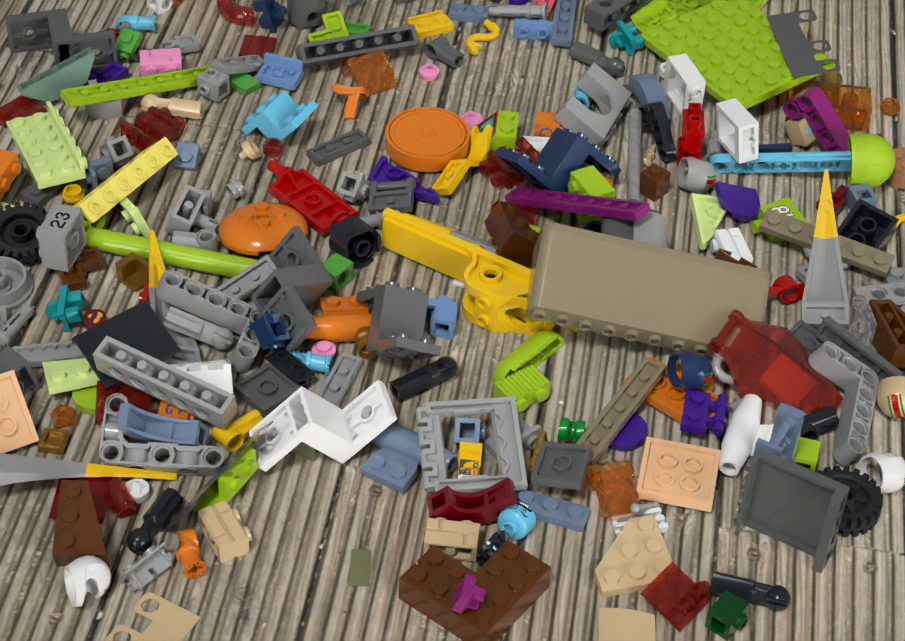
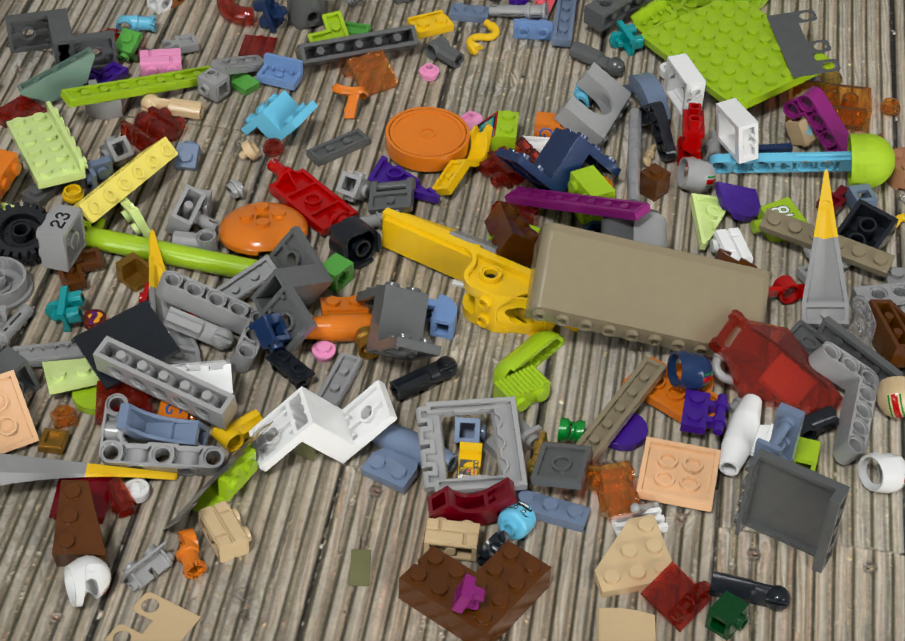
black piece [126,487,183,554] -> none
dark grey plate [233,362,301,418] -> none
medium azure connector [290,351,333,375] -> none
black wheel [817,465,883,538] -> none

